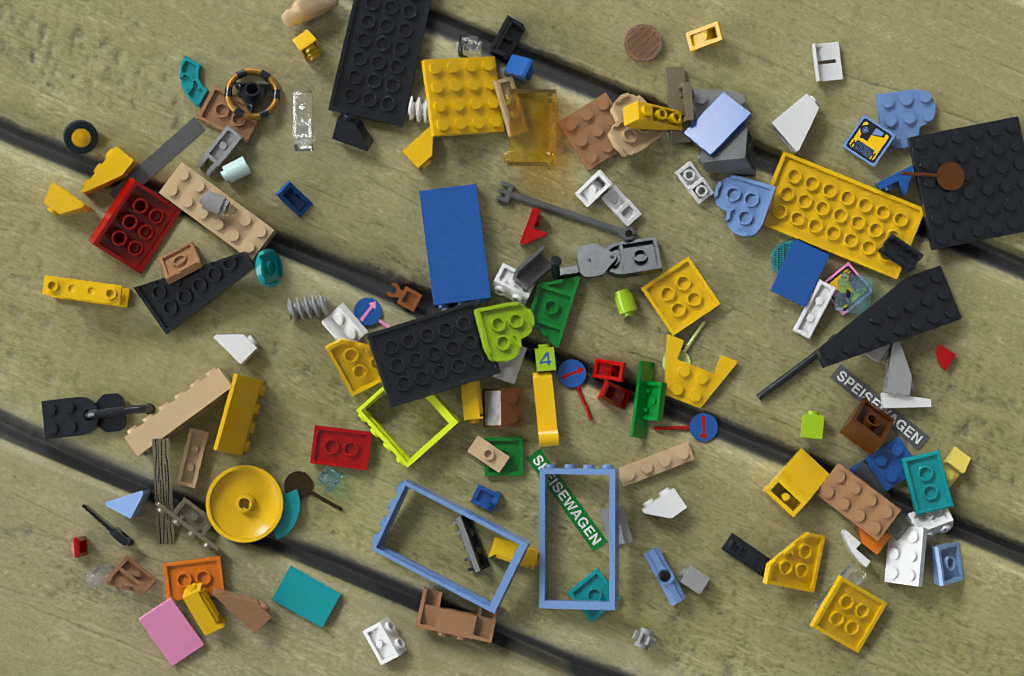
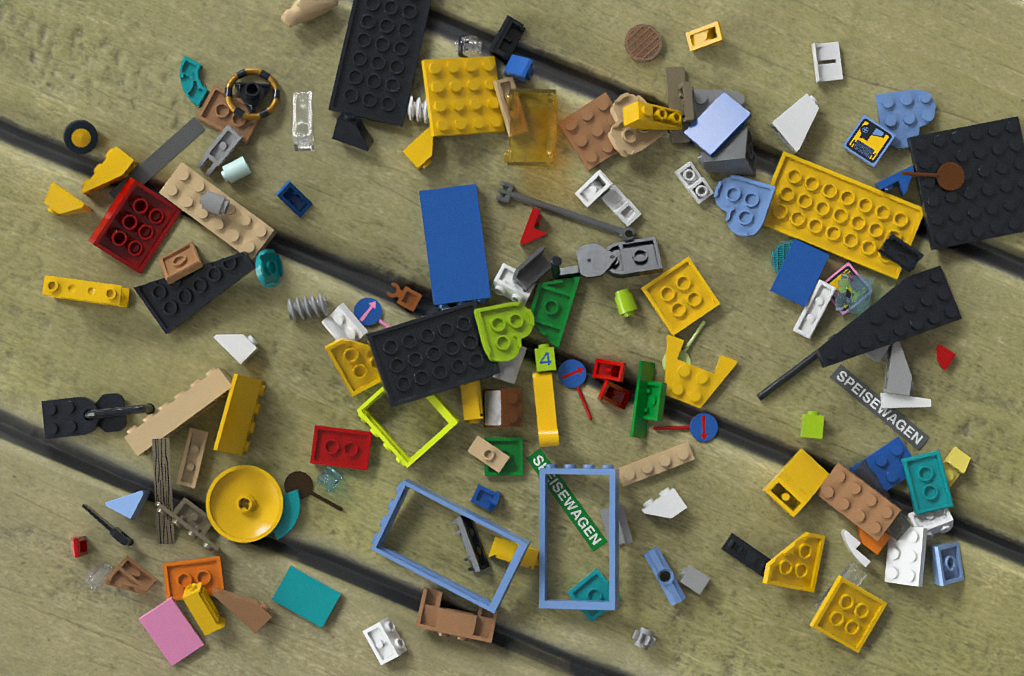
yellow slope [292,29,322,62] -> none
reddish brown slope [840,397,895,455] -> none

